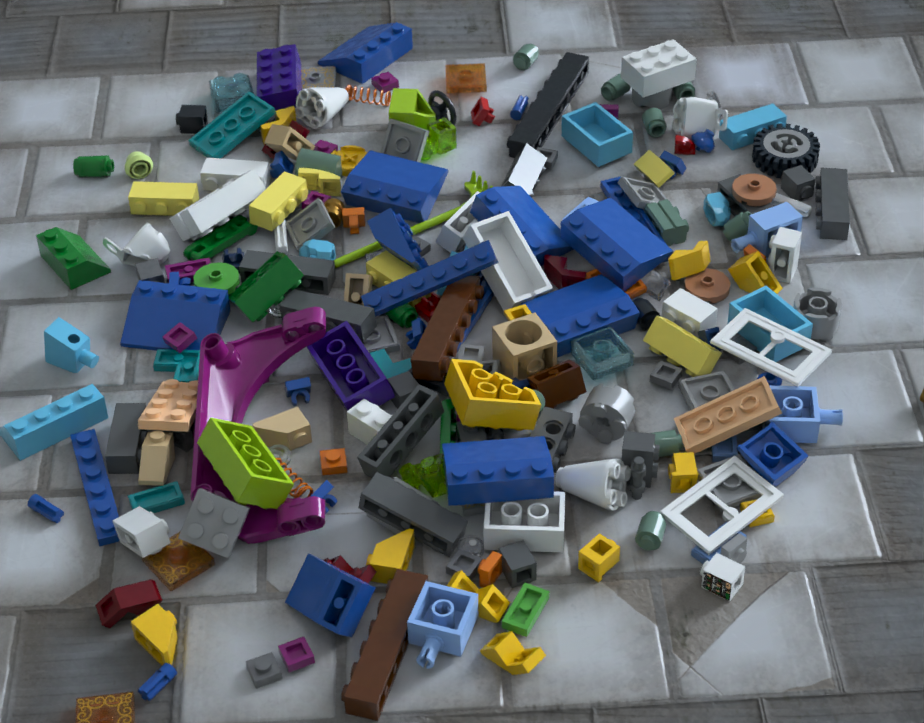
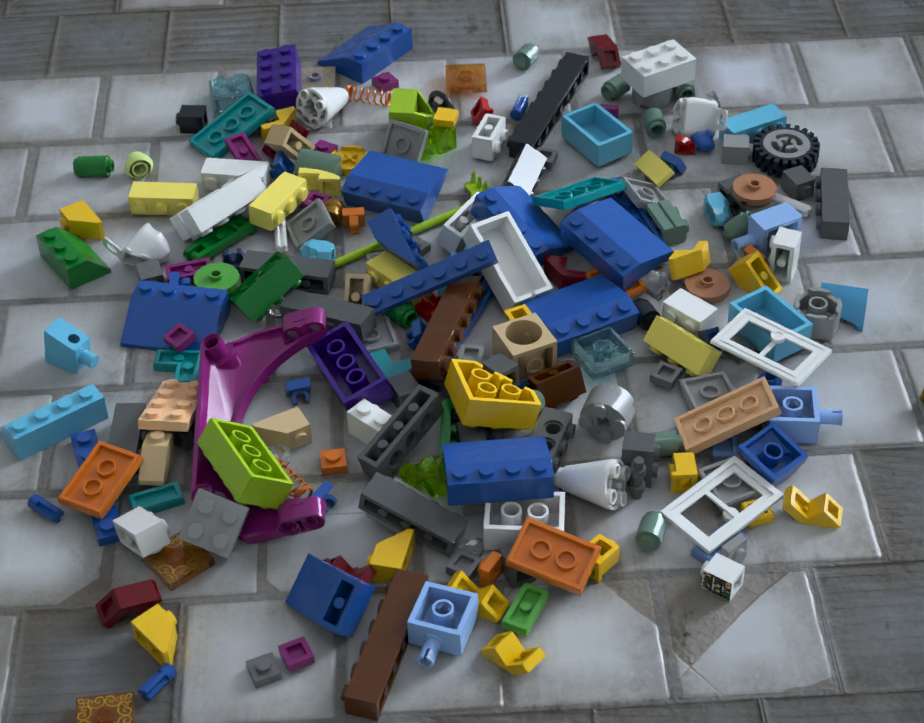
none -> orange tile [57,441,144,520]
none -> yellow slope [59,200,105,240]
none -> magenta plate [225,131,263,161]
none -> yellow tile [433,107,459,128]
none -> white brick [472,114,508,161]
none -> dark grey brick [481,352,520,386]
none -> orange tile [505,517,602,596]
none -> teal tile [532,177,626,210]
none -> dark red slope [587,34,622,70]
none -> light grey brick [722,134,753,165]
none -> yellow slope [782,485,843,529]
none -> dark azure slope [821,282,869,332]

